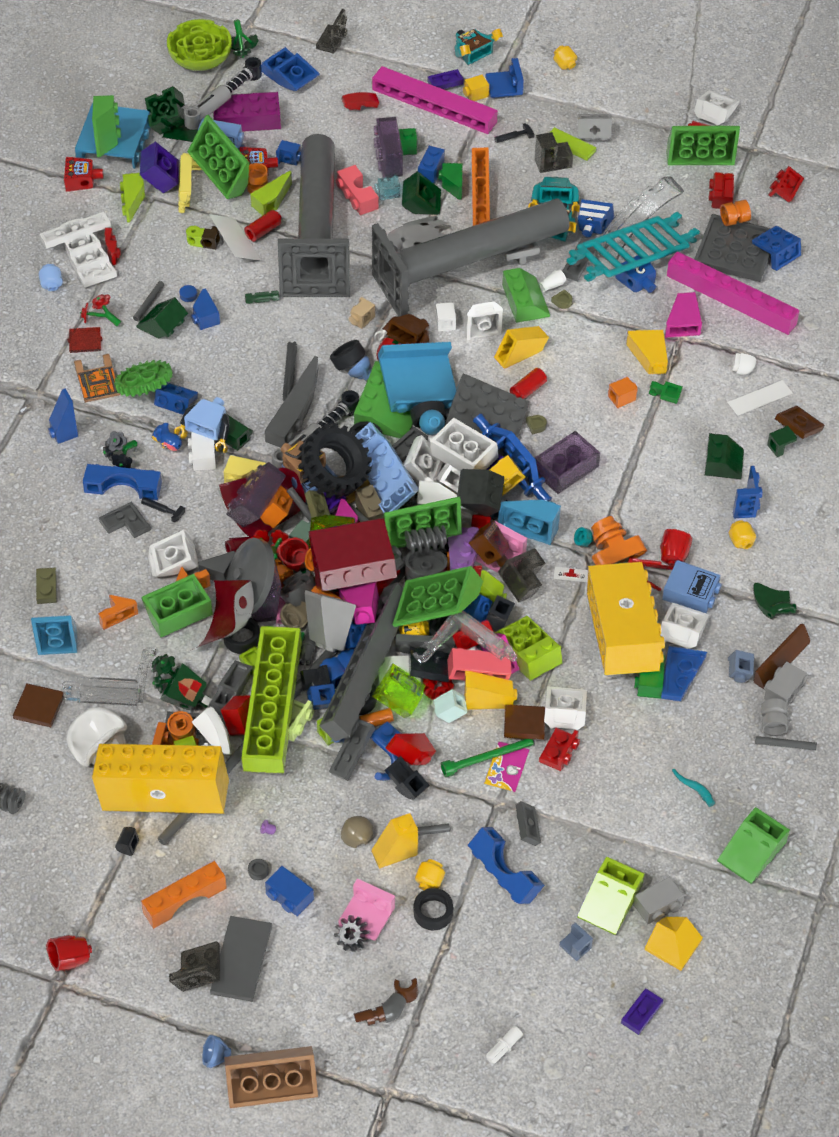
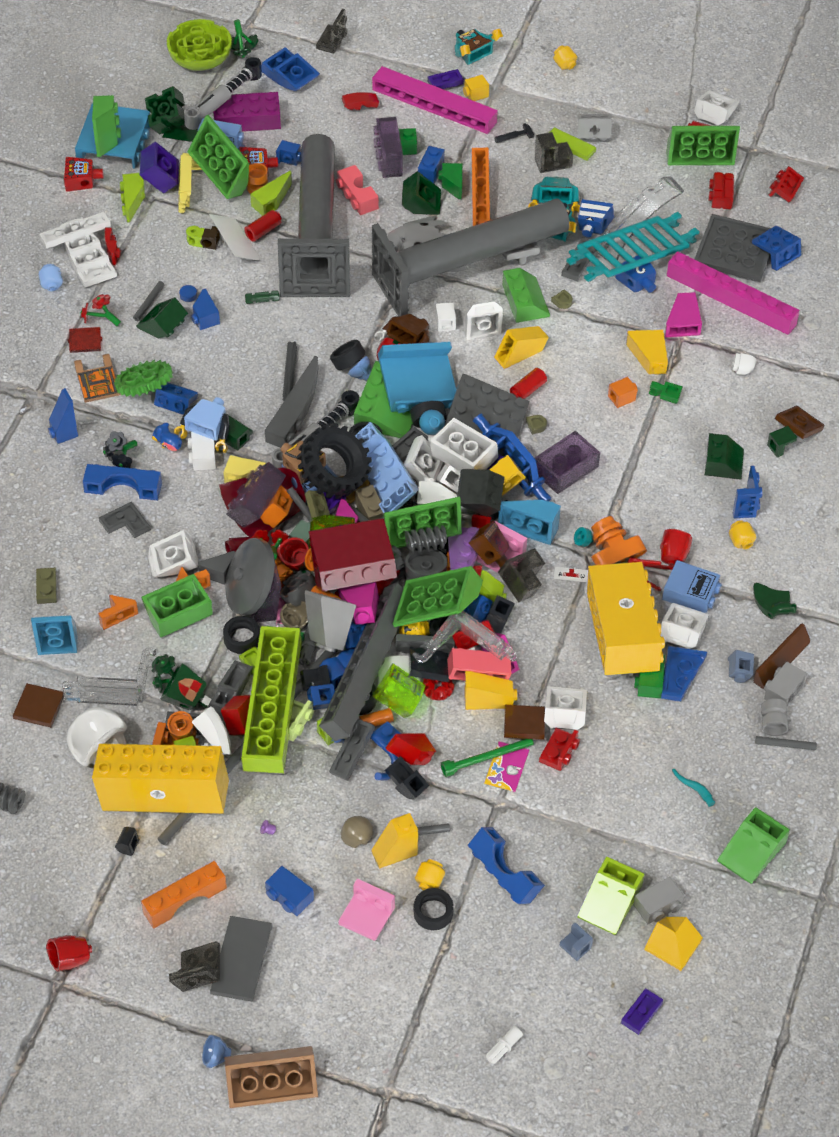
black piece [141,497,185,522] -> none
dark red piece [191,580,254,650] -> none
dark grey tile [248,859,269,881] -> none
gear [334,915,371,952] -> none
tan brick [349,297,375,329] -> none
reddish brown piece [353,978,419,1026] -> none
clear light blue brick [374,173,400,200] -> none
light aqua brick [434,689,467,723] -> none
blue bracket [485,58,524,98] -> none
lime slope [495,616,562,681] -> none
dark grey plate [516,801,541,846] -> none
white cone [539,269,566,292] -> none
orange wheel [720,199,751,226] -> none
white sticker [727,380,793,416] -> none

